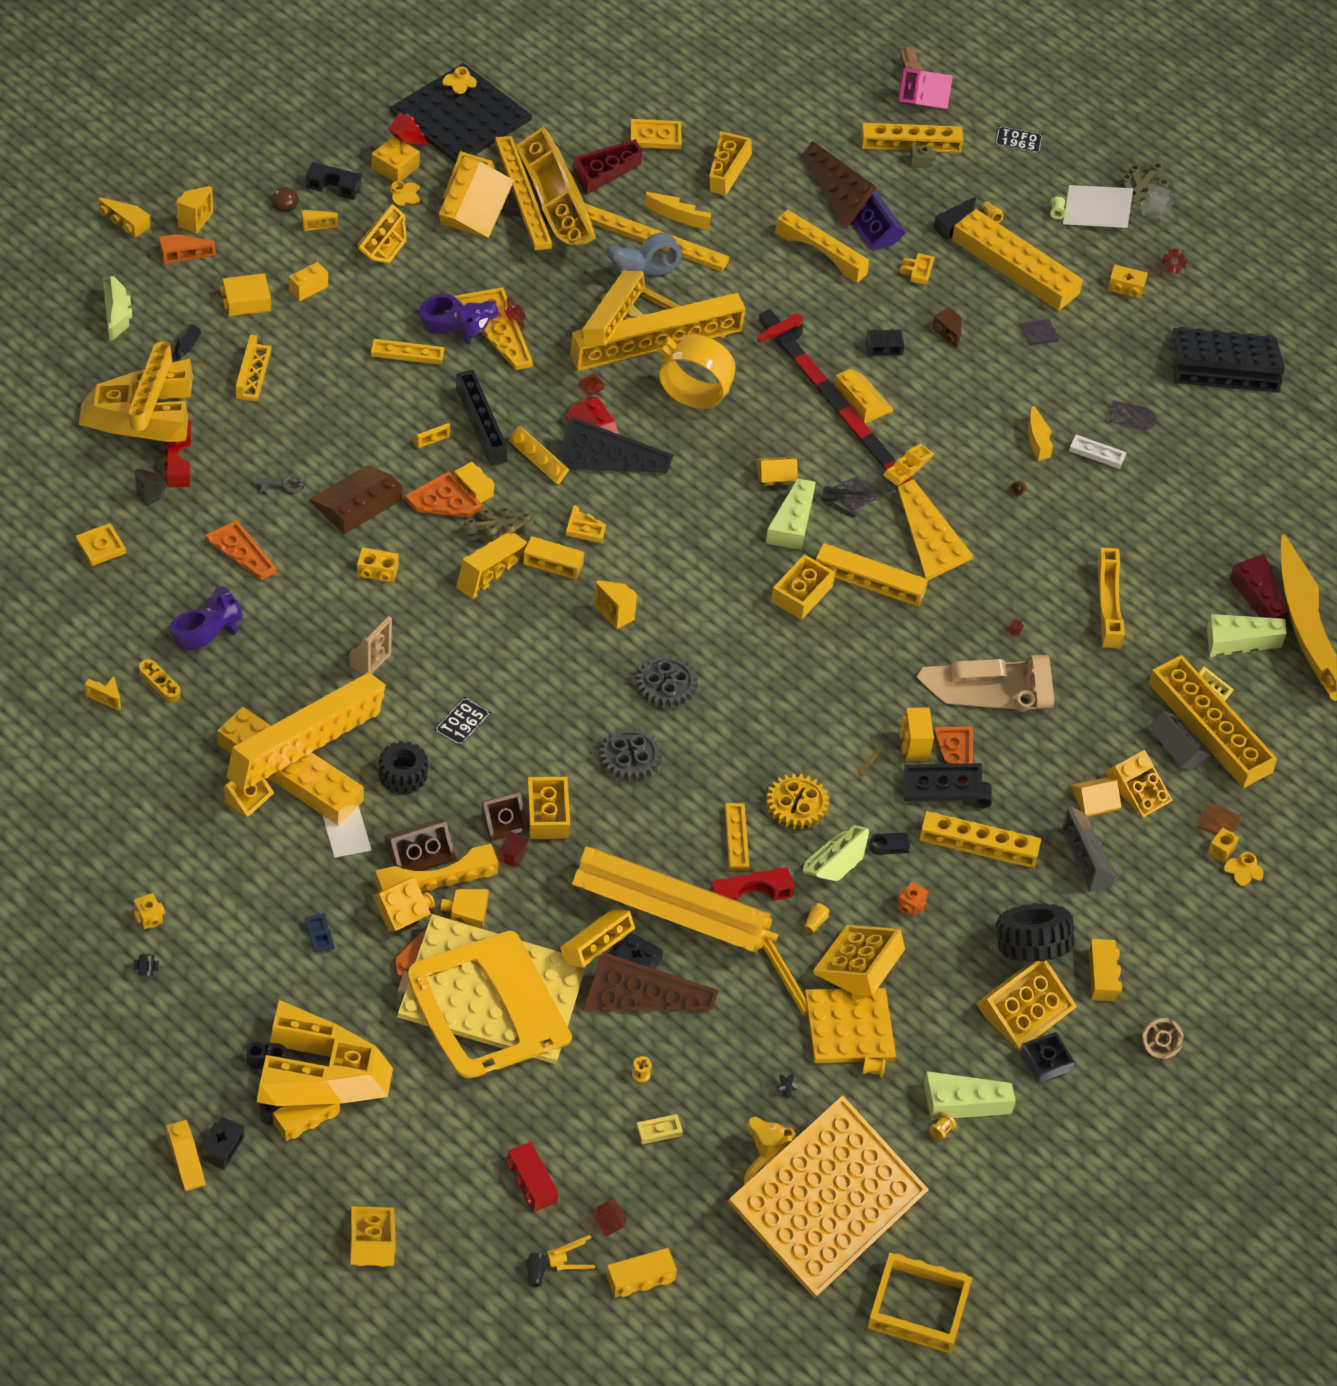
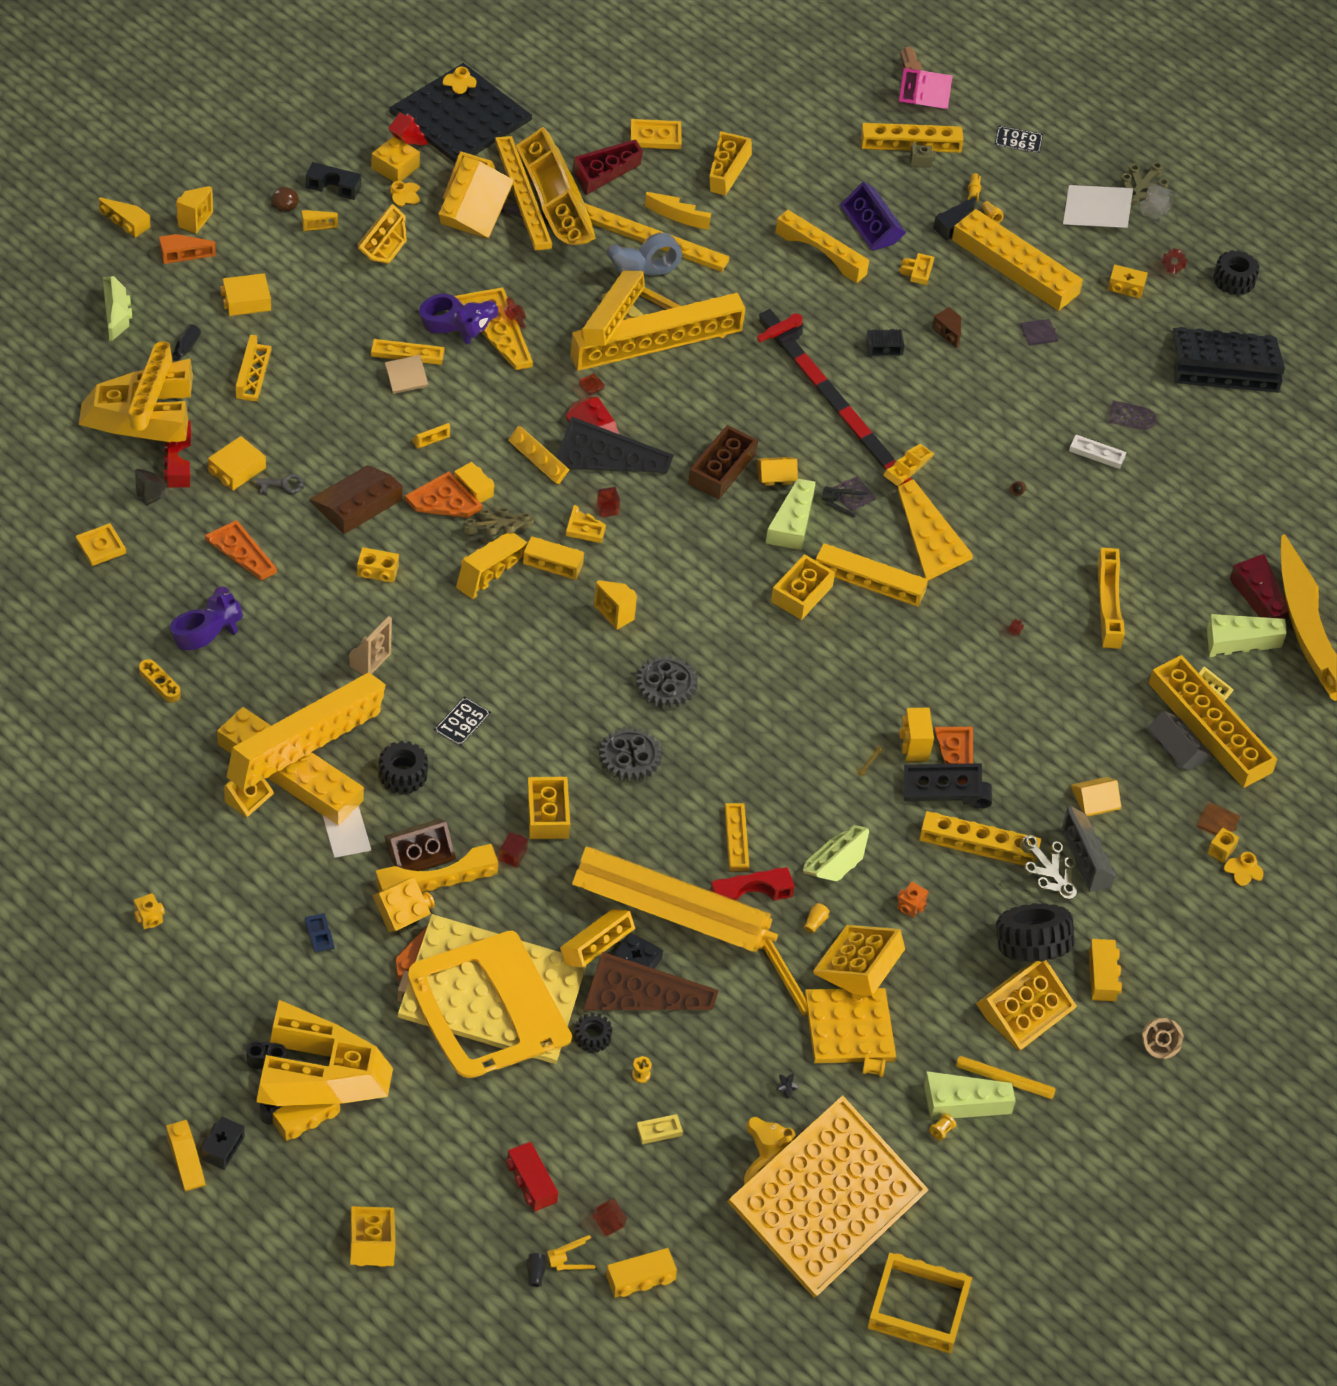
yellow slope [85,676,121,711] -> none
black gear [133,954,159,976] -> none
yellow brick [289,262,328,301] -> none
yellow torso [440,889,489,929] -> none
black brick [456,370,508,465] -> none
reddish brown slope [481,792,529,840] -> none
yellow cylinder [657,334,736,409] -> none
yellow gear [766,773,830,830] -> none
reddish brown wing [803,141,877,229] -> none
yellow slope [834,369,893,423] -> none
black piece [869,832,910,855] -> none
tan panel [917,655,1054,712] -> none
black brick [1019,1032,1075,1083] -> none
yellow slope [1028,406,1053,461] -> none
yellowish green bush [1050,197,1066,219] -> none
yellow slope [1105,750,1173,818] -> none
none -> yellow brick [208,436,266,491]
none -> tan slope [385,355,428,394]
none -> black tyre [574,1013,612,1053]
none -> clear red panel [597,487,620,517]
none -> reddish brown brick [688,425,758,499]
none -> yellow axle [956,1056,1056,1099]
none -> yellow pin [968,173,981,203]
none -> plant [1020,835,1077,900]
none -> black tyre [1213,250,1260,295]

